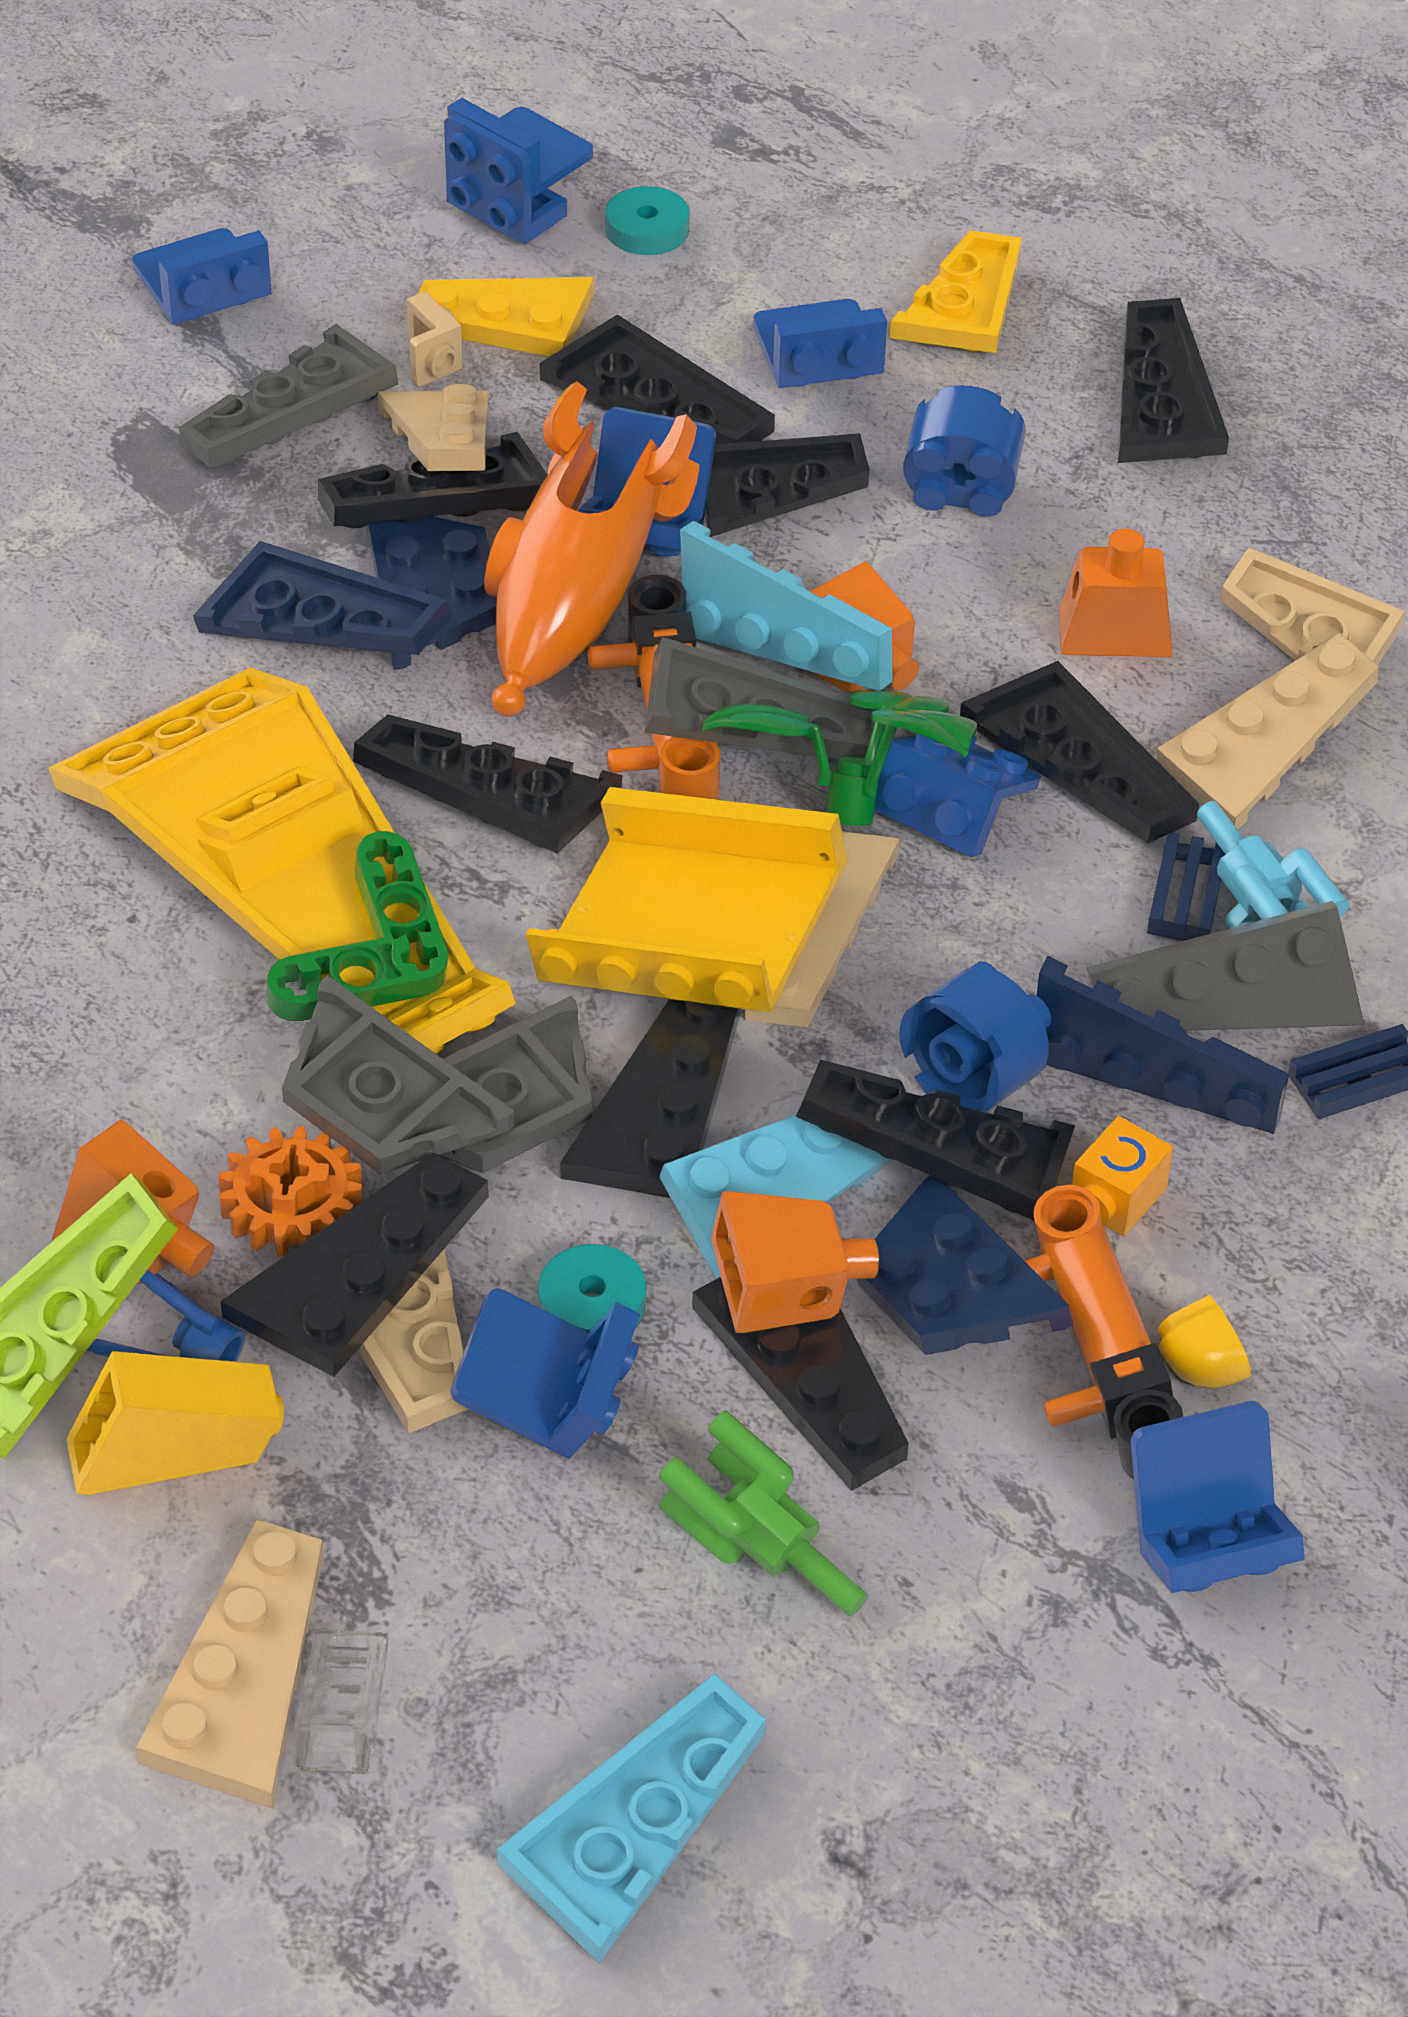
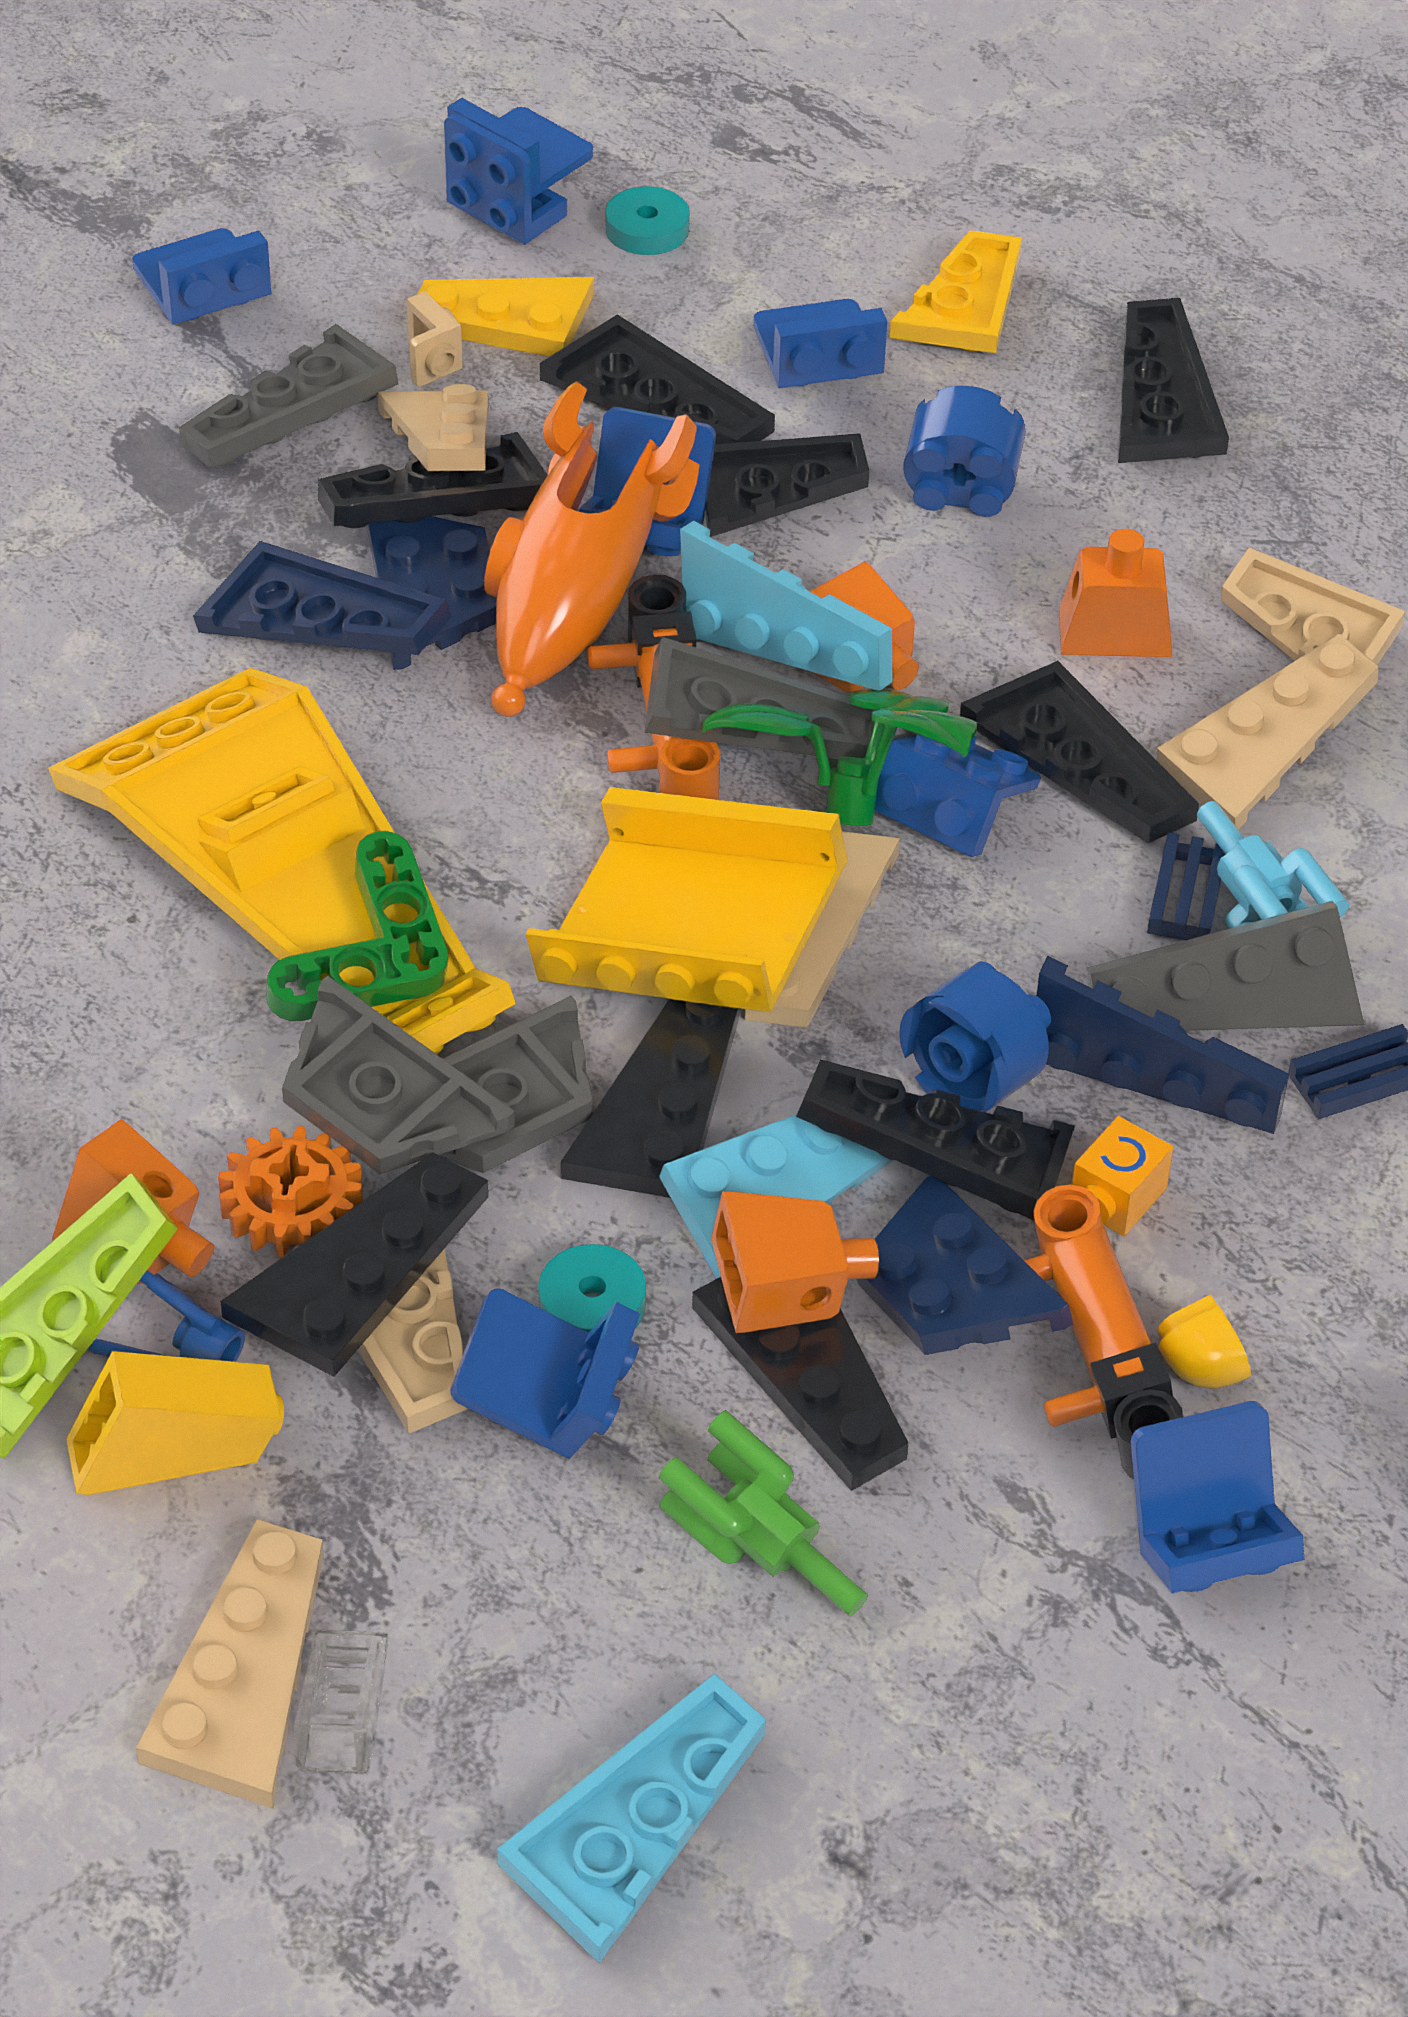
black wing [353,714,623,854] -> none

